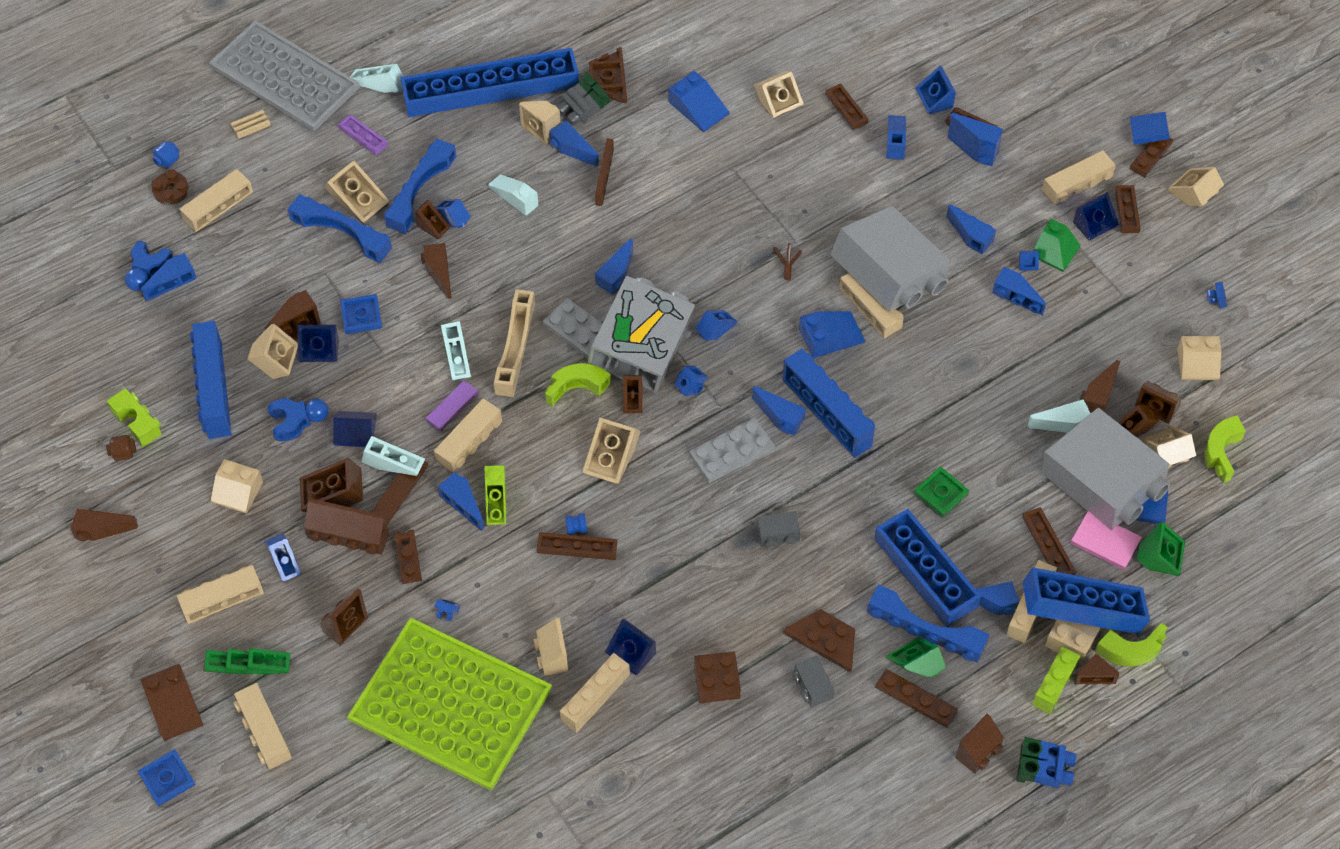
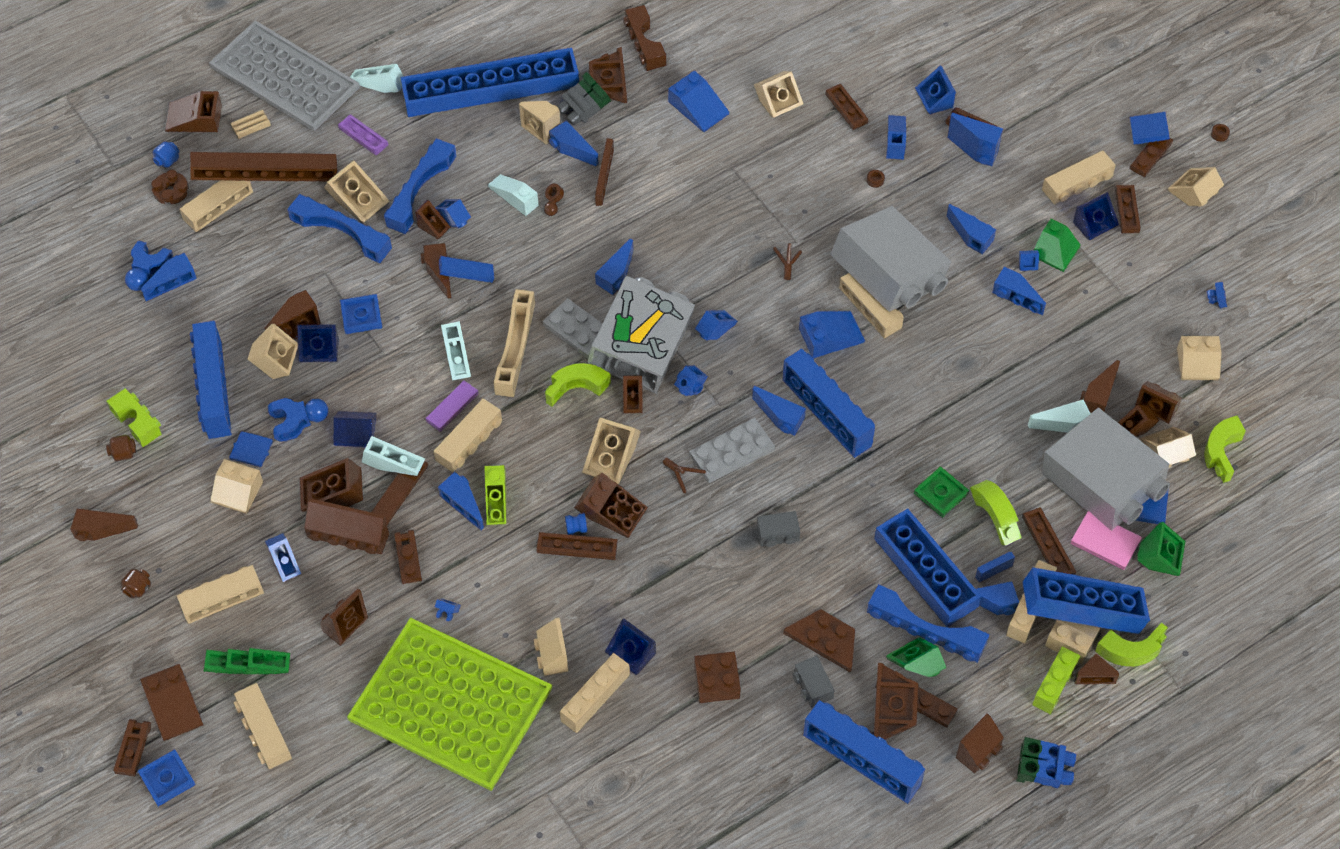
none -> reddish brown plate [113,719,151,777]
none -> reddish brown head [121,569,151,599]
none -> reddish brown slope [165,91,222,132]
none -> reddish brown brick [190,152,337,182]
none -> blue piece [229,431,273,467]
none -> blue tile [439,256,494,283]
none -> reddish brown plate [544,183,564,216]
none -> reddish brown slope [574,472,648,538]
none -> reddish brown arch [623,5,666,71]
none -> reddish brown plant [663,458,706,493]
none -> blue brick [803,700,925,804]
none -> reddish brown tile [867,170,885,188]
none -> reddish brown wing [874,663,919,740]
none -> lime arch [969,480,1022,546]
none -> blue tile [975,552,1015,583]
none -> reddish brown tile [1211,124,1230,142]

